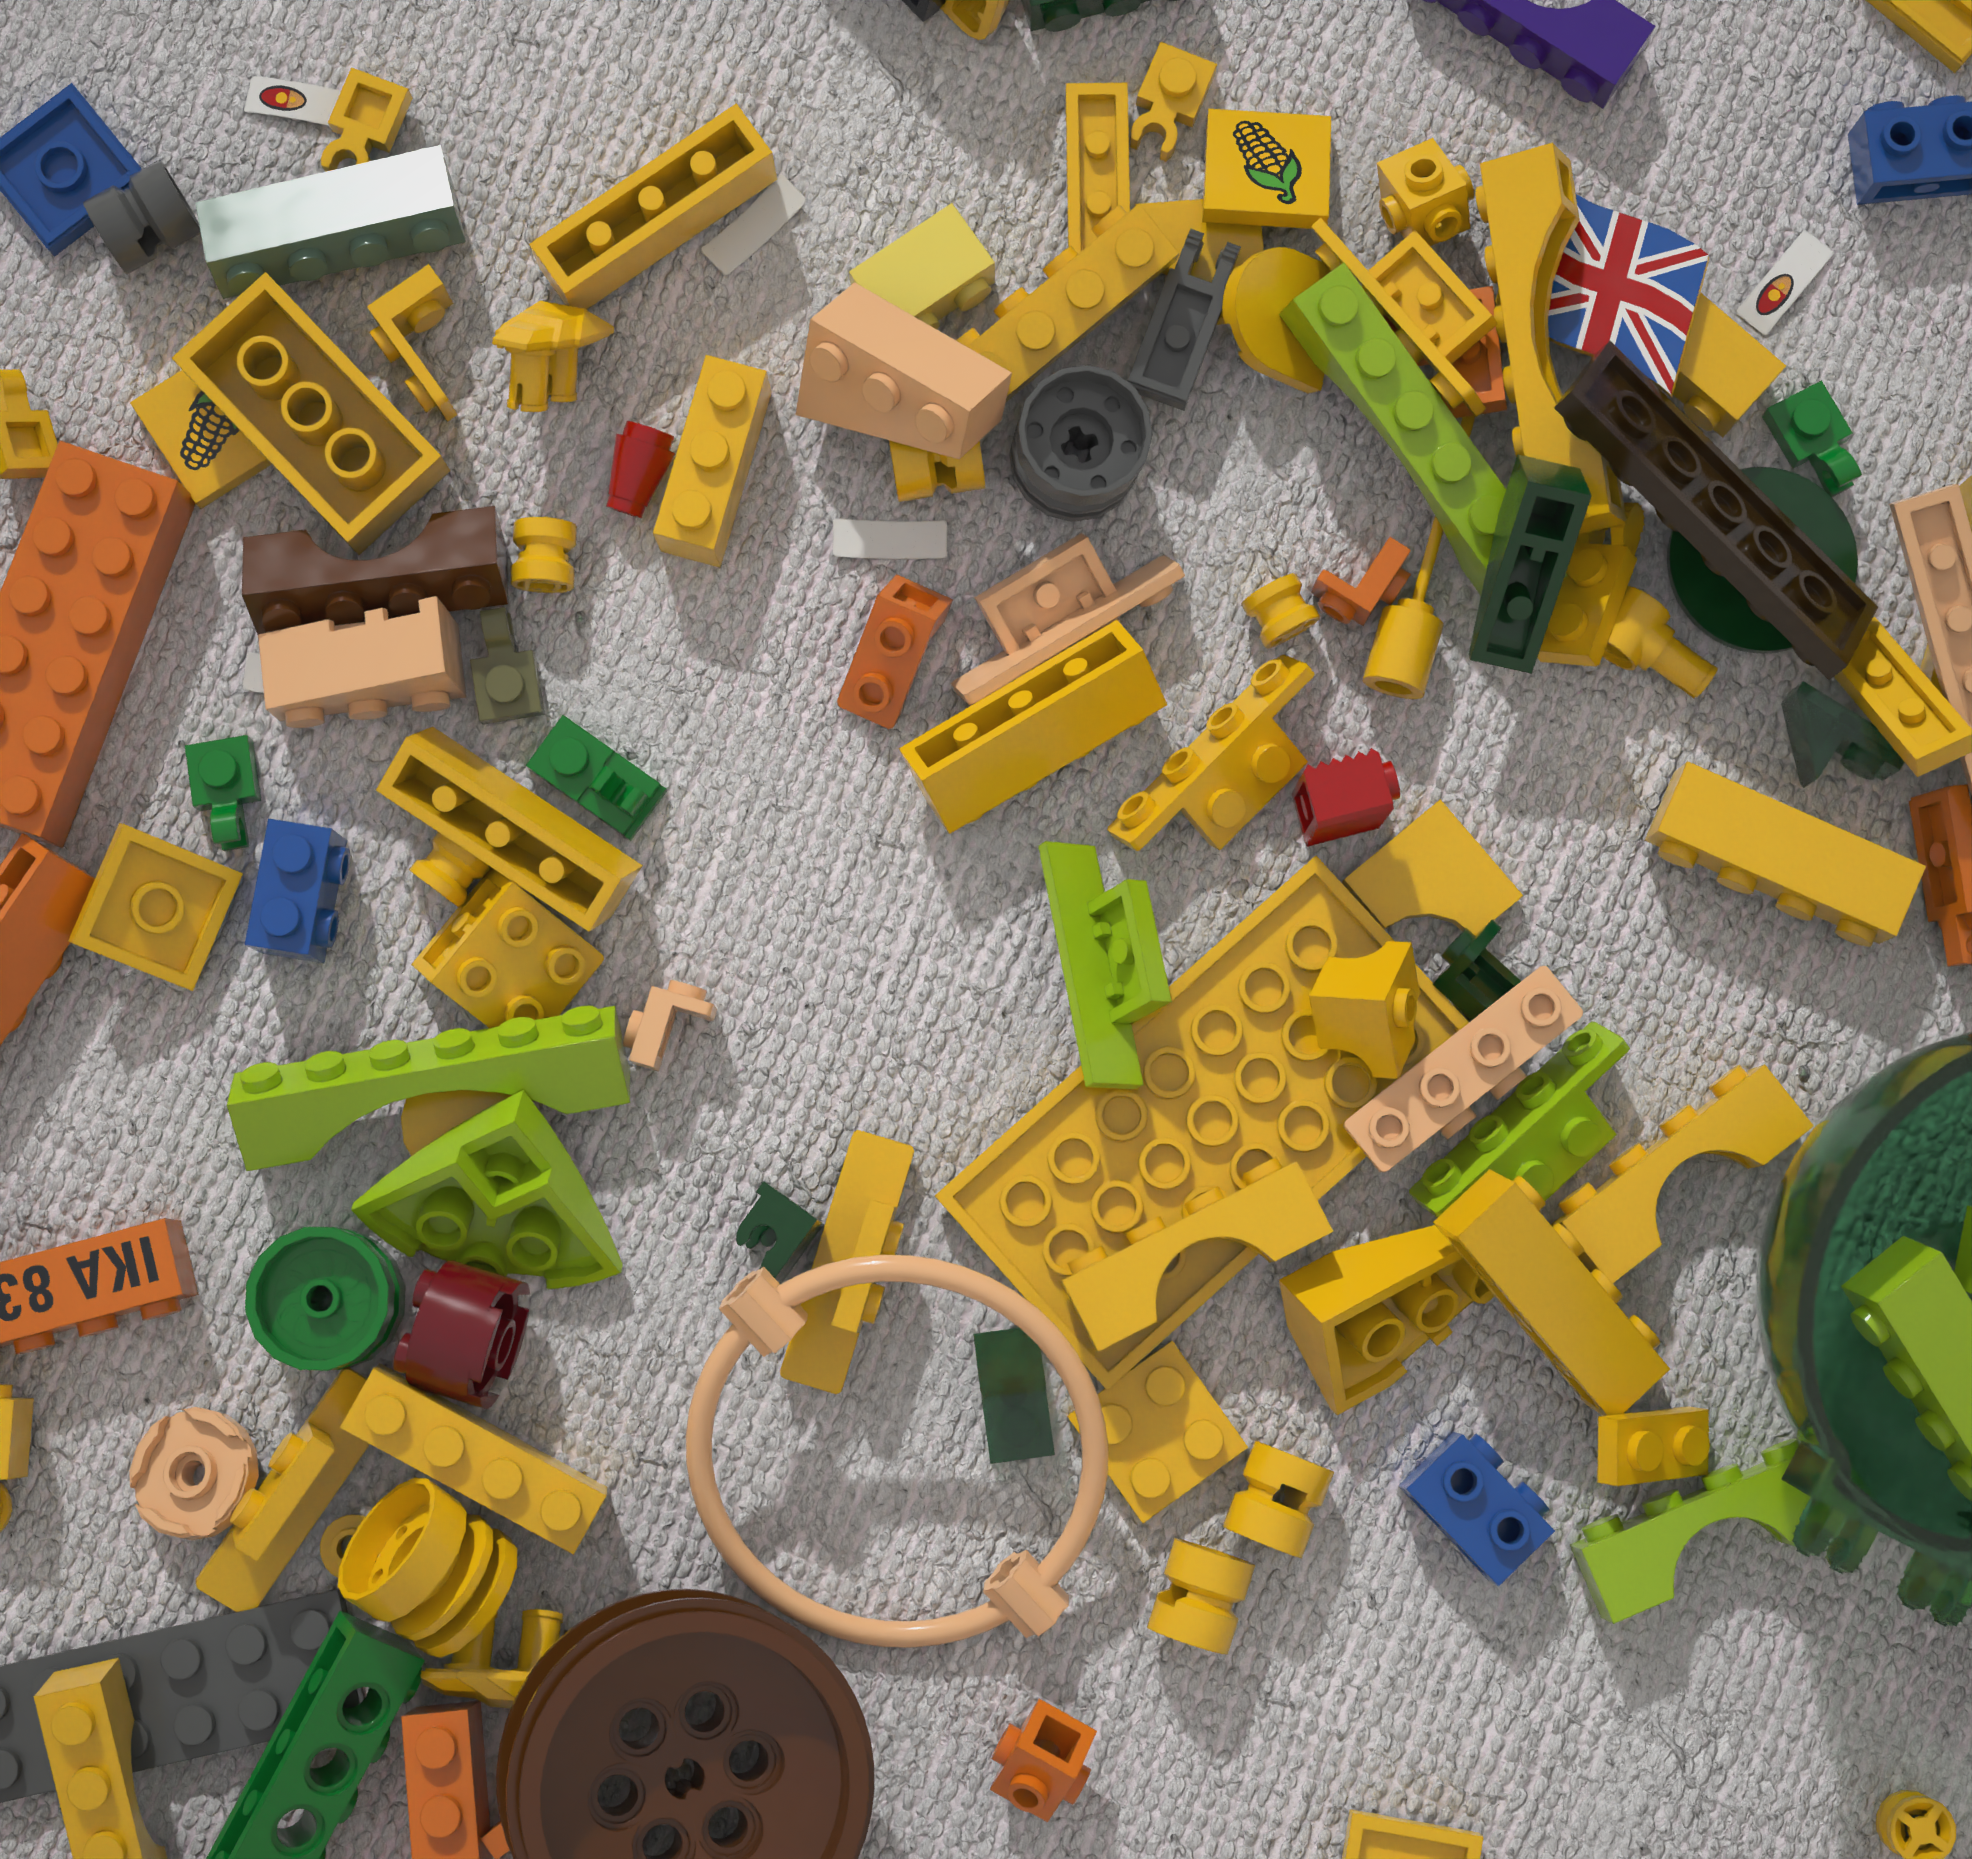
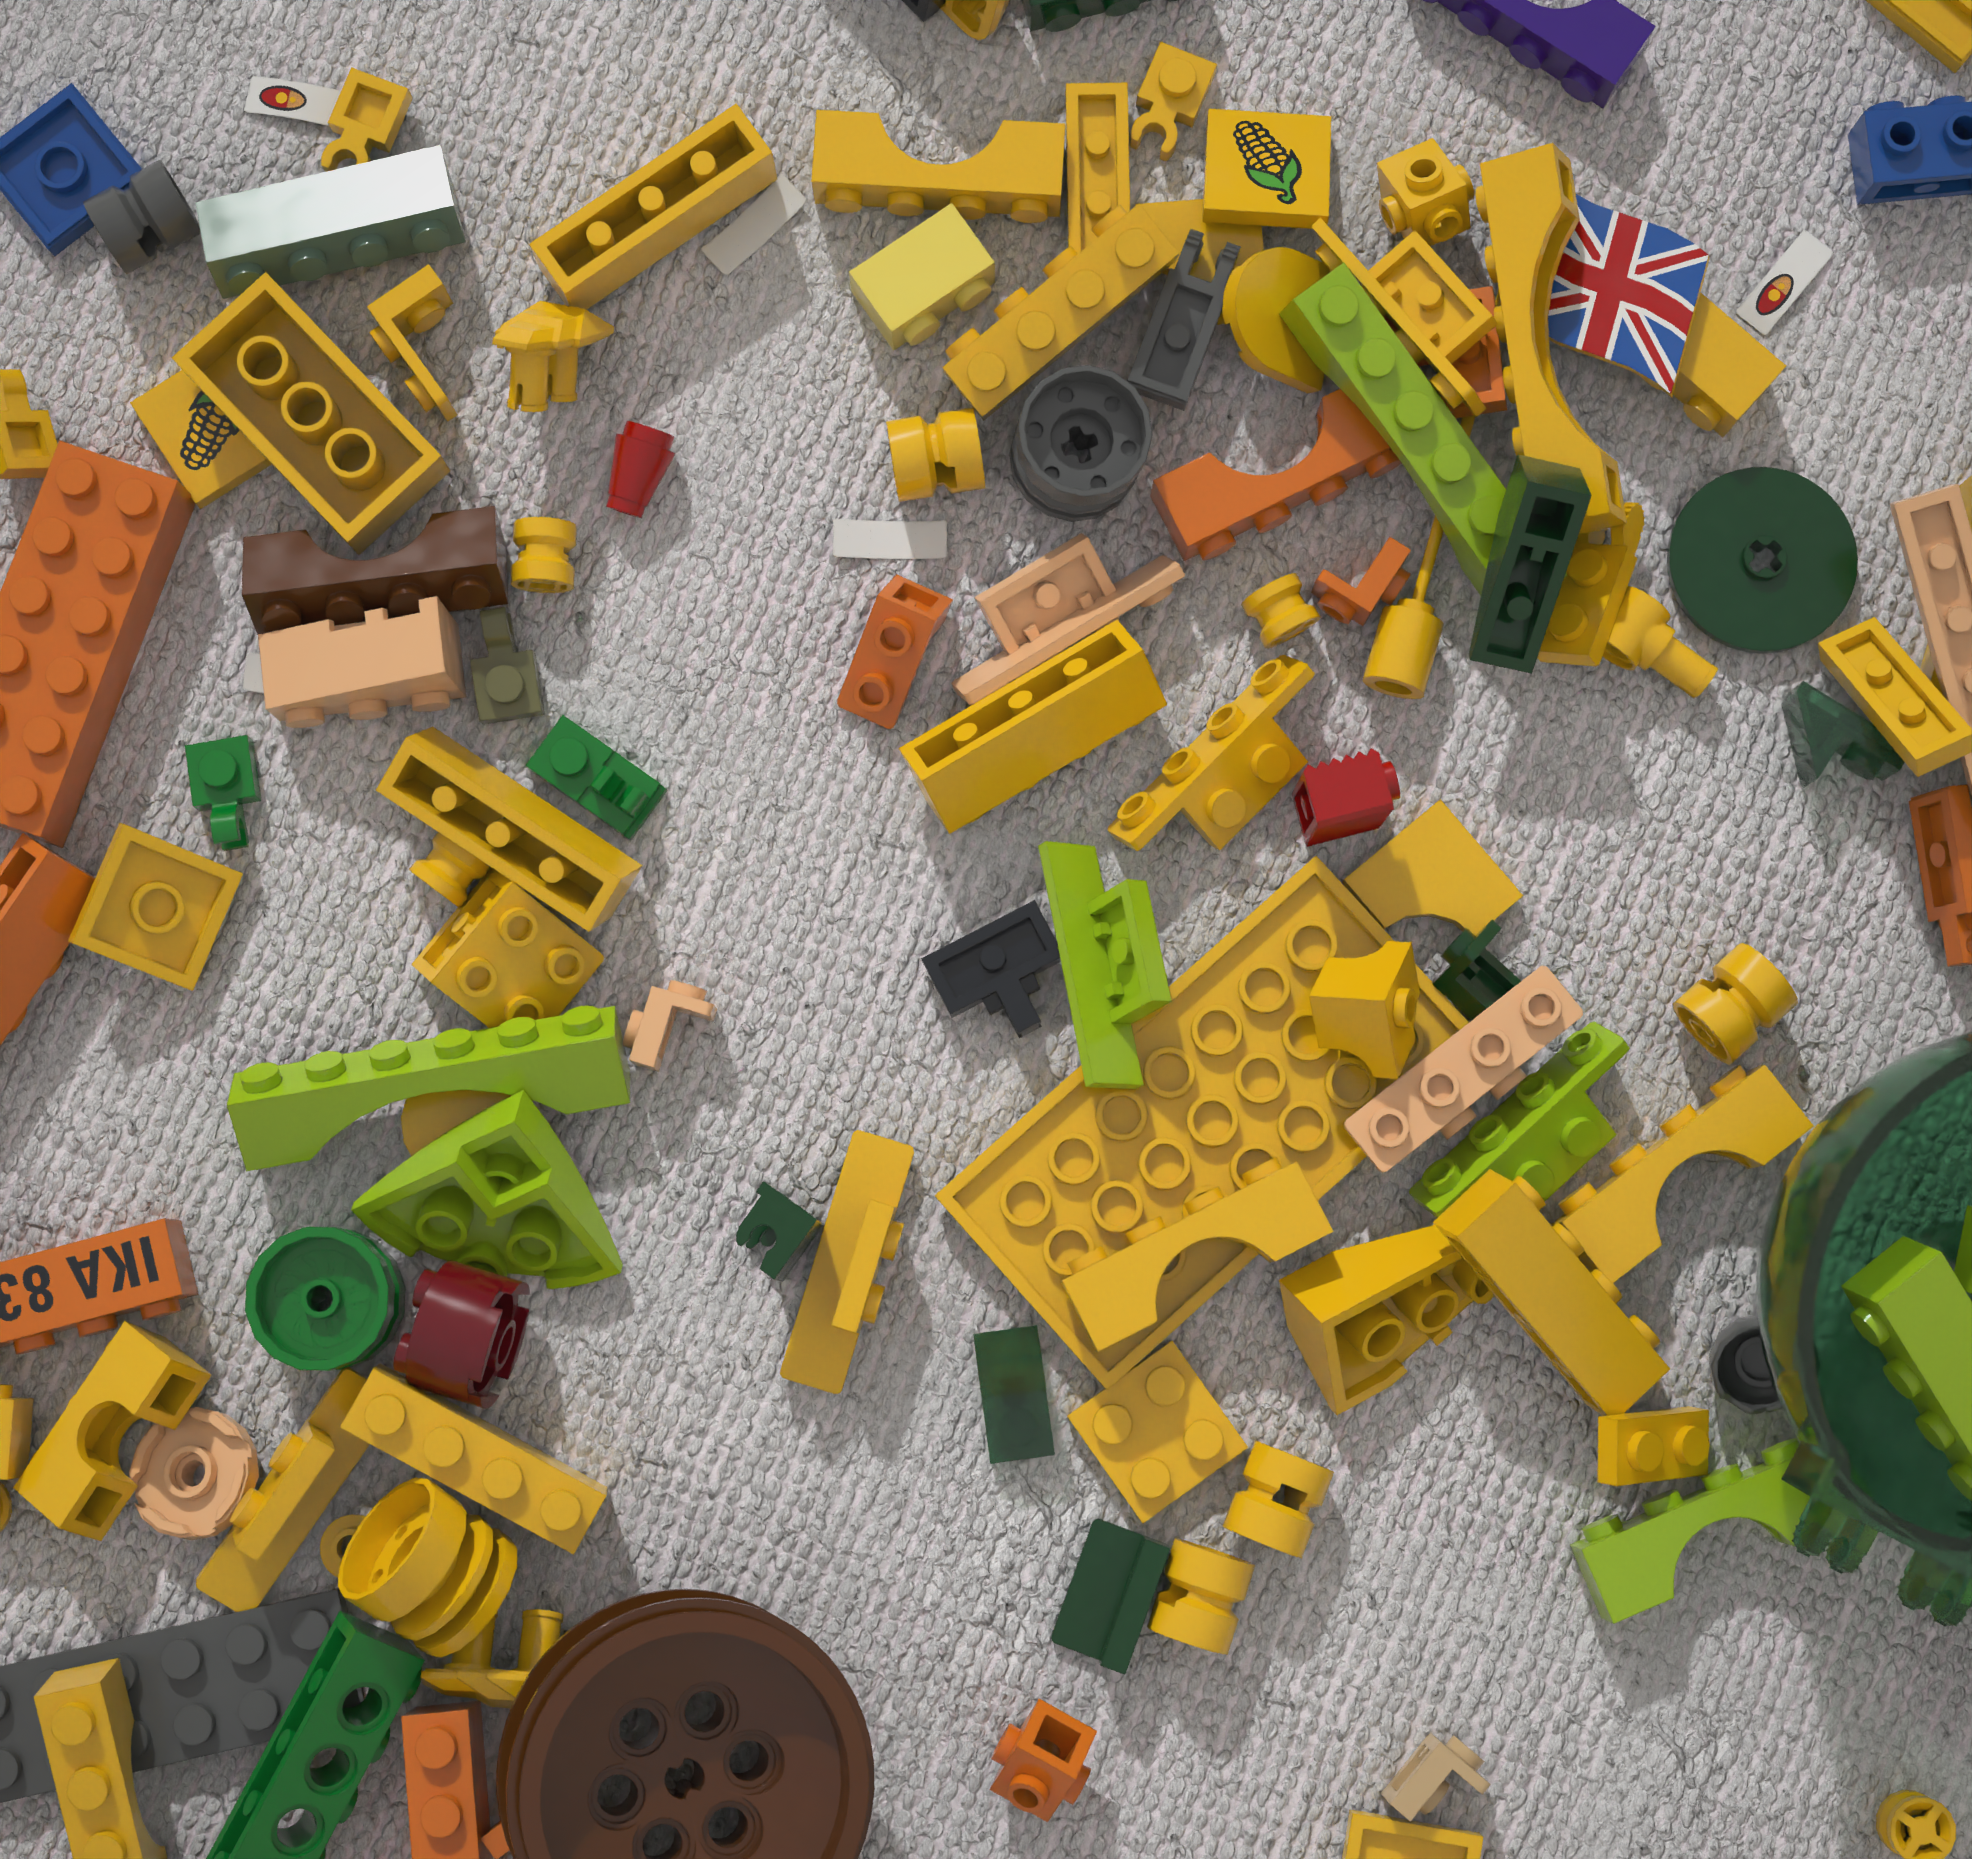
blue brick [245,818,350,964] -> none
yellow brick [653,355,772,568] -> none
light nougat piece [686,1255,1108,1648] -> none
light nougat wedge [796,282,1012,459] -> none
blue brick [1398,1432,1555,1586] -> none
dark brown plate [1554,341,1878,680] -> none
yellow brick [1644,761,1926,947] -> none
green plate [1762,380,1862,497] -> none
none -> yellow arch [13,1321,212,1541]
none -> yellow arch [811,110,1065,223]
none -> black hinge [921,900,1061,1038]
none -> dark green panel [1051,1518,1170,1675]
none -> orange arch [1150,389,1402,561]
none -> tan bracket [1381,1732,1491,1822]
none -> yellow wheel [1673,943,1798,1065]
none -> dark grey hair [1709,1315,1811,1414]

